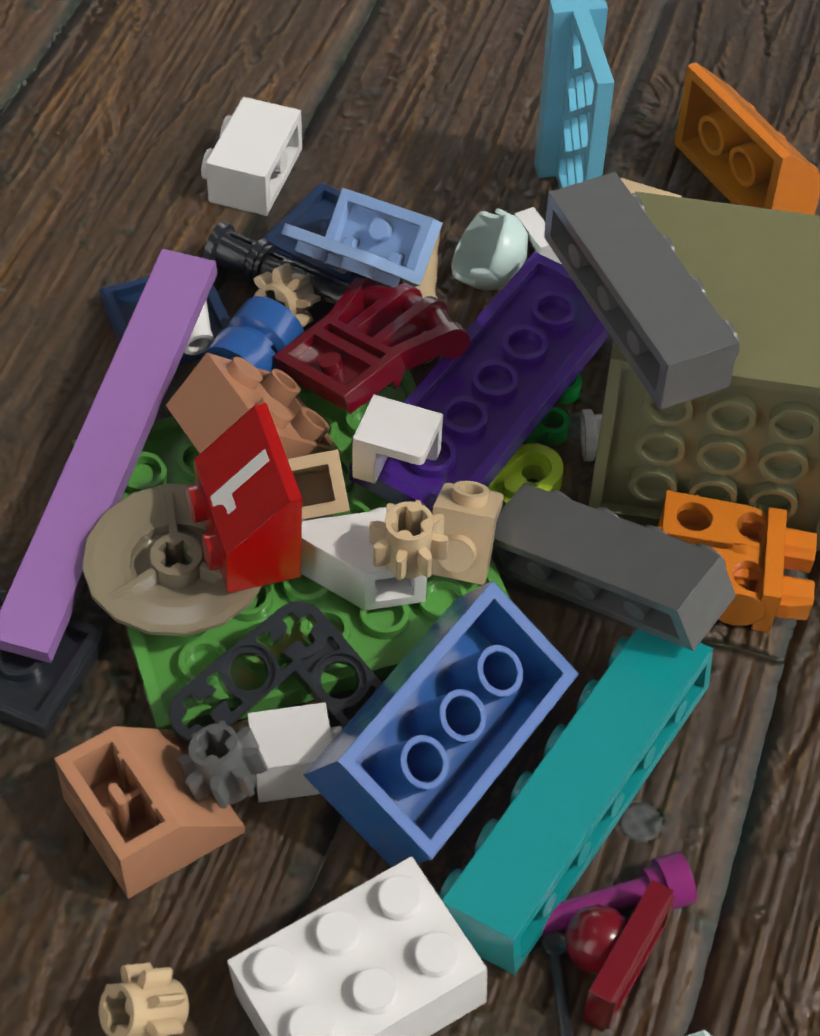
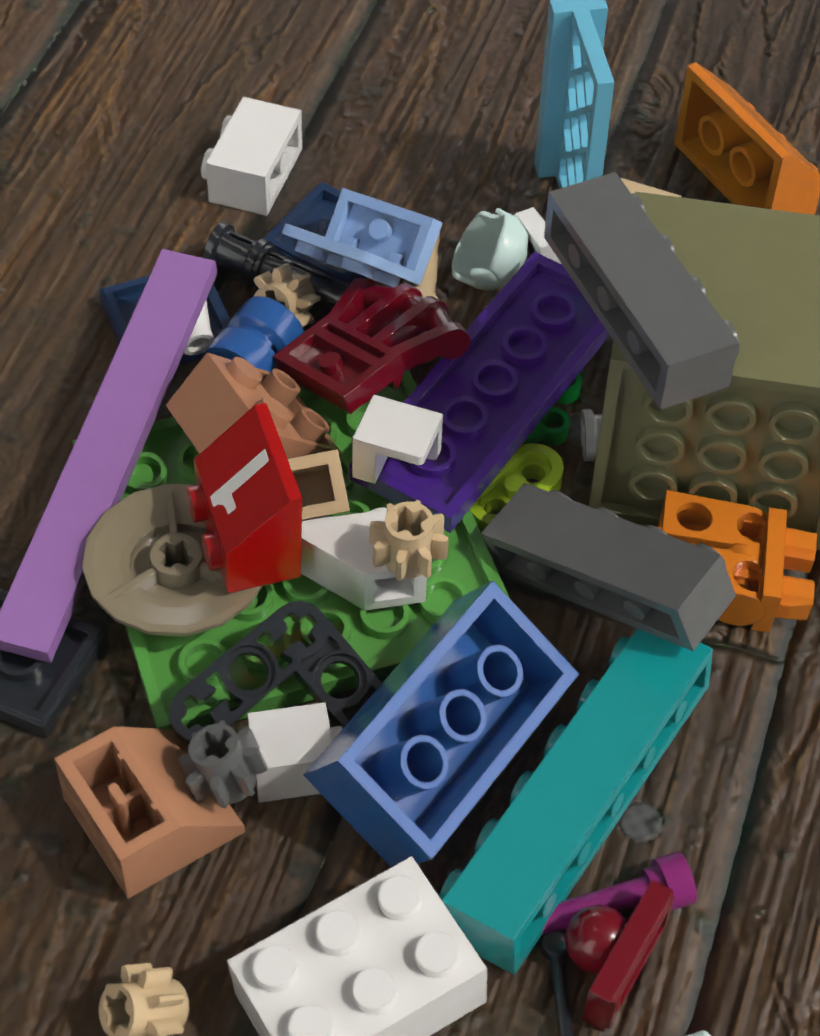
tan bracket [431,481,504,585] -> none

